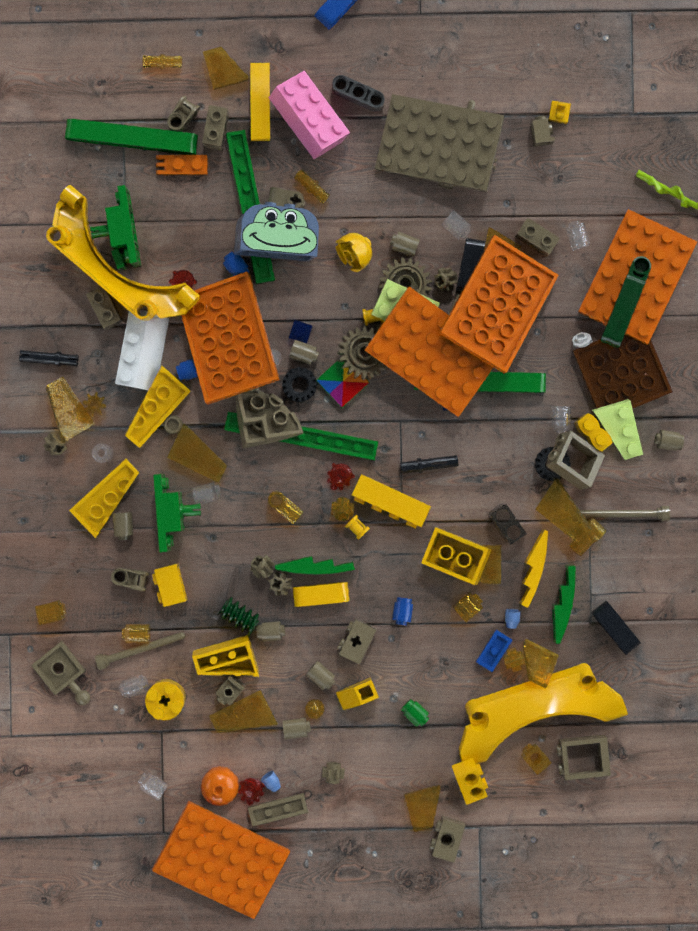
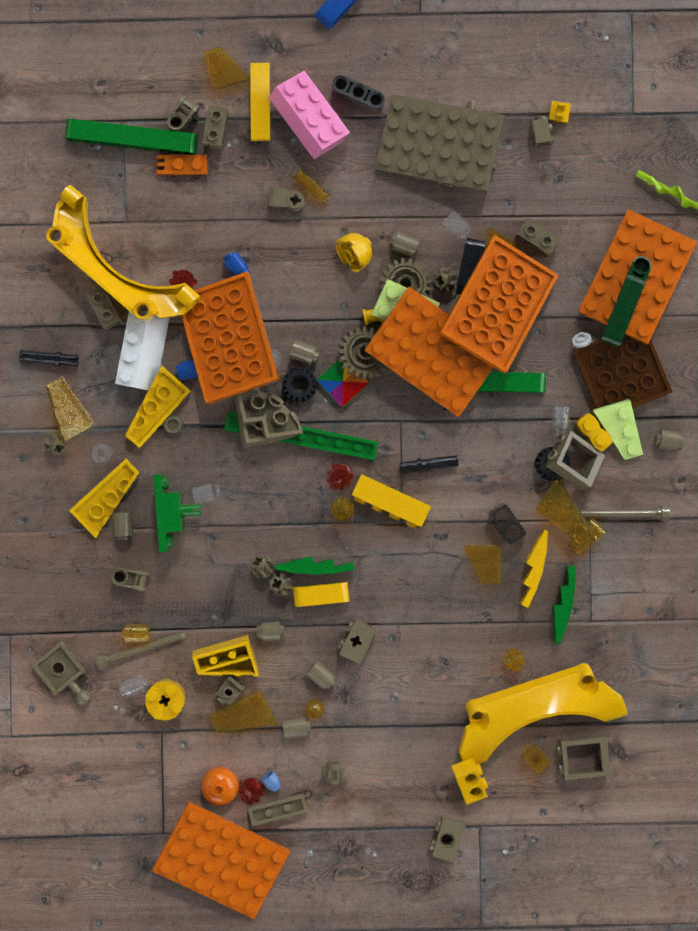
clear yellow brick [35,600,67,625] -> none
clear yellow gear [82,392,106,417] -> none
green brick [90,185,142,268] -> none
green plate [111,249,128,271] -> none
clear brick [138,772,168,801] -> none
clear yellow pin [142,54,182,70] -> none
yellow piece [152,563,188,607] -> none
clear yellow wing [167,423,227,483] -> none
dark green piece [217,597,259,636] -> none
green plate [225,130,275,285] -> none
brick [234,202,319,262] -> none
clear yellow piece [268,490,304,524] -> none
clear blue plate [289,320,313,344] -> none
yellow slope [336,677,379,710] -> none
yellow bush [344,514,370,540] -> none
blue brick [392,597,413,626] -> none
green brick [401,699,429,727] -> none
clear yellow wing [404,784,441,832] -> none
yellow brick [421,527,492,585] -> none
clear yellow brick [452,592,483,622] -> none
blue plate [476,629,513,672] -> none
medium blue hose [505,609,521,629] -> none
clear yellow wing [522,639,559,688] -> none
clear brick [566,220,590,251] -> none
black beam [591,601,641,655] -> none

